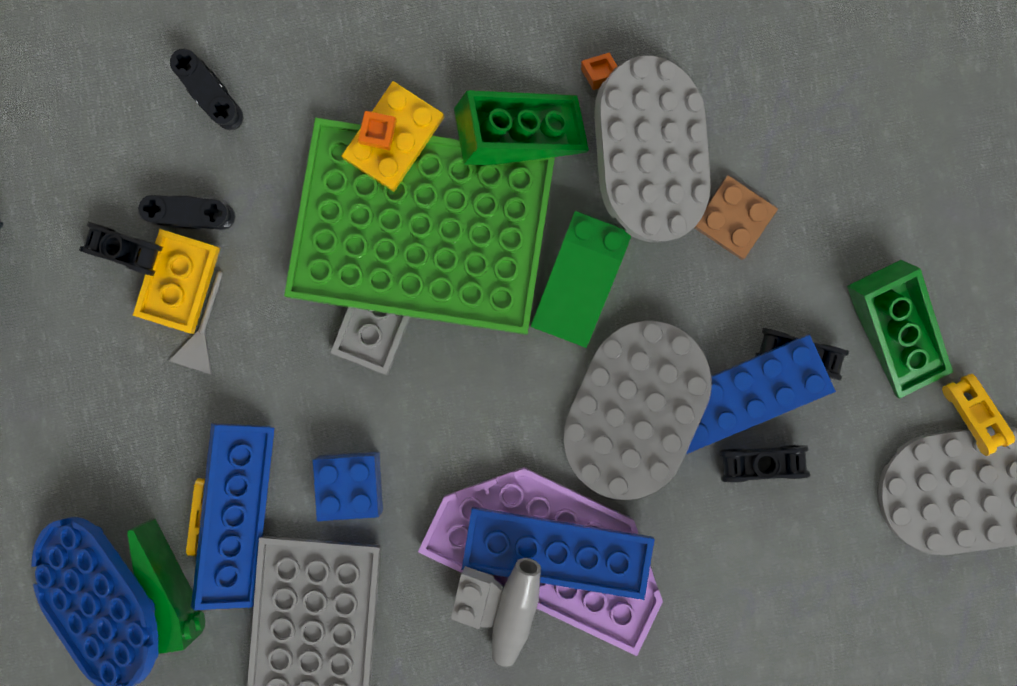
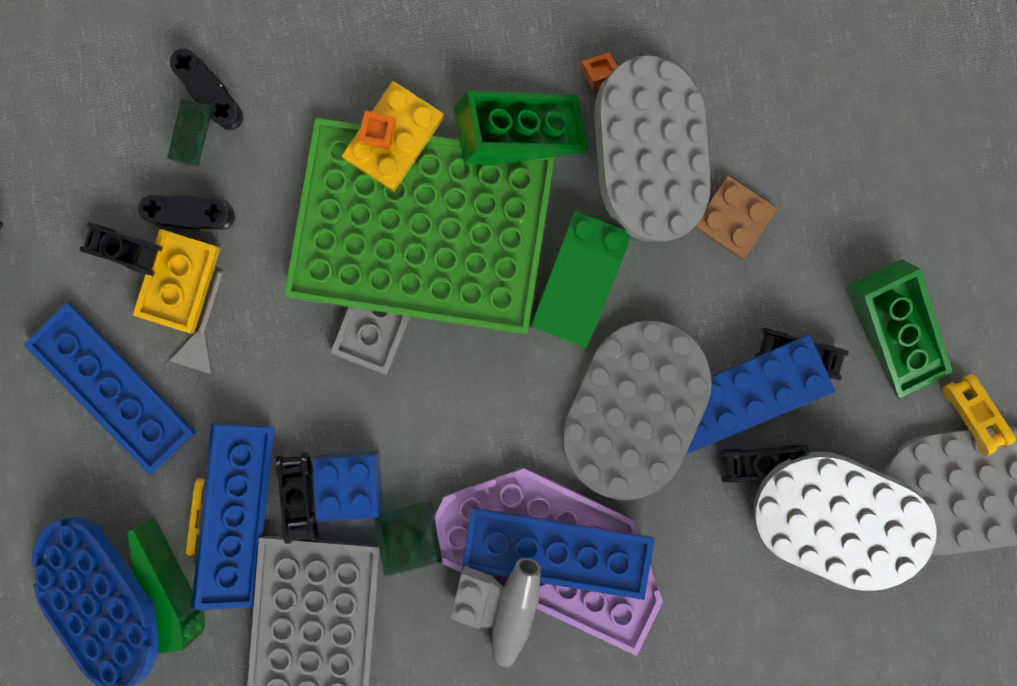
none -> blue plate [24,303,197,475]
none -> clear green bracket [167,98,212,167]
none -> black piece [276,452,318,544]
none -> clear green plate [374,501,443,576]
none -> plate [754,452,937,591]

